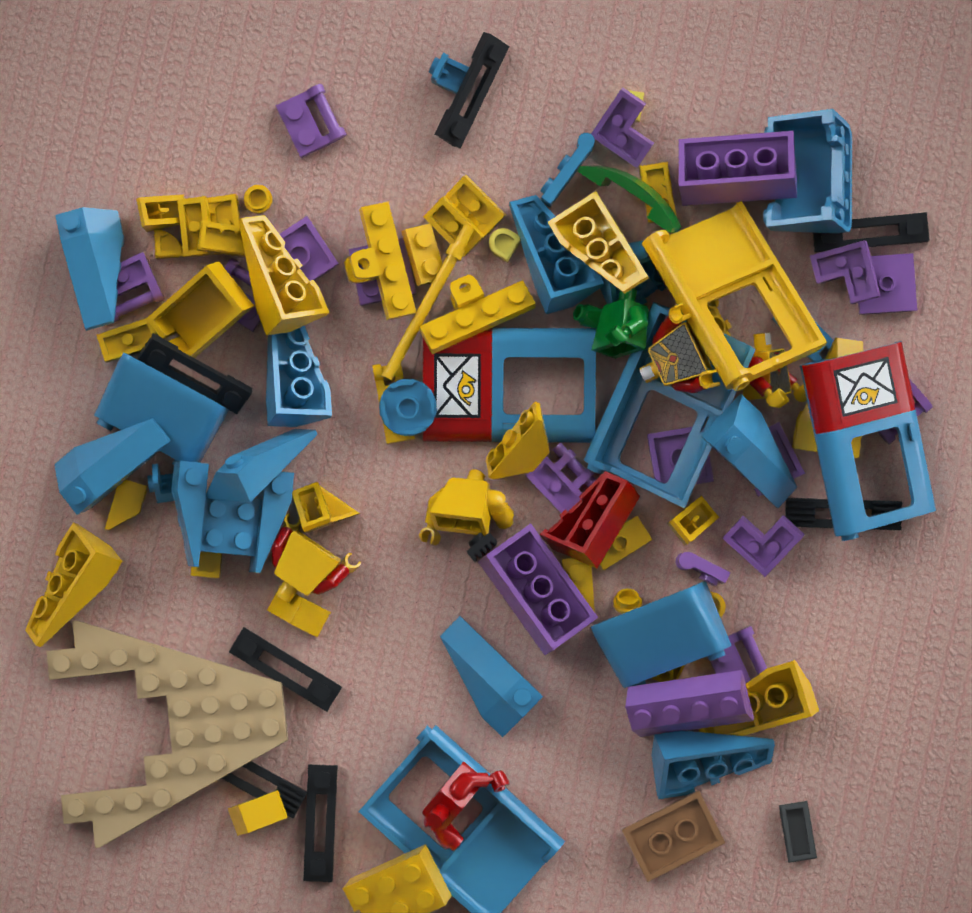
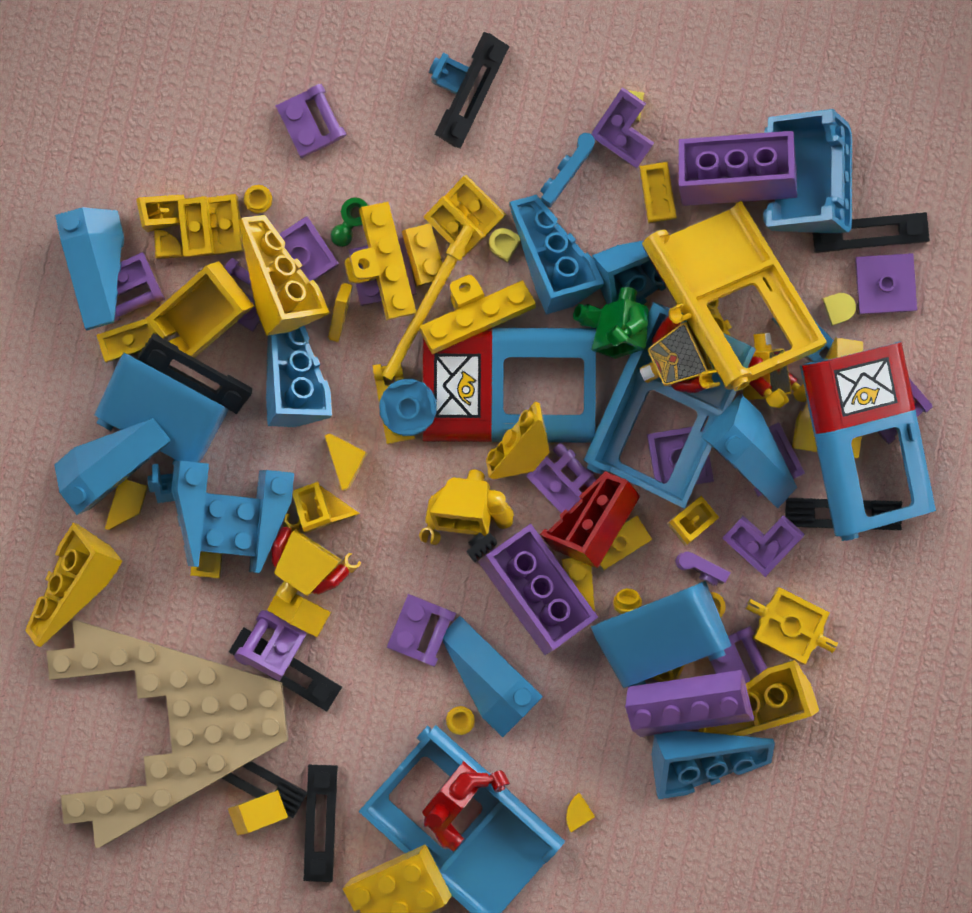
yellow plate [197,221,246,257] -> none
dark azure wedge [206,429,318,502] -> none
yellow wedge [548,191,649,294] -> none
green slope [577,166,681,233] -> none
medium nougat plate [621,790,725,882] -> none
dark grey tile [779,801,817,863] -> none
medium lavender plate [810,240,881,304] -> none
none -> medium lavender plate [234,610,307,681]
none -> yellow slope [325,433,368,491]
none -> yellow tile [328,283,353,342]
none -> green plate [330,197,369,247]
none -> medium lavender plate [387,594,456,667]
none -> yellow plate [446,706,475,735]
none -> yellow tile [566,792,595,832]
none -> yellow plate [745,587,838,665]
none -> light yellow tile [822,293,856,326]

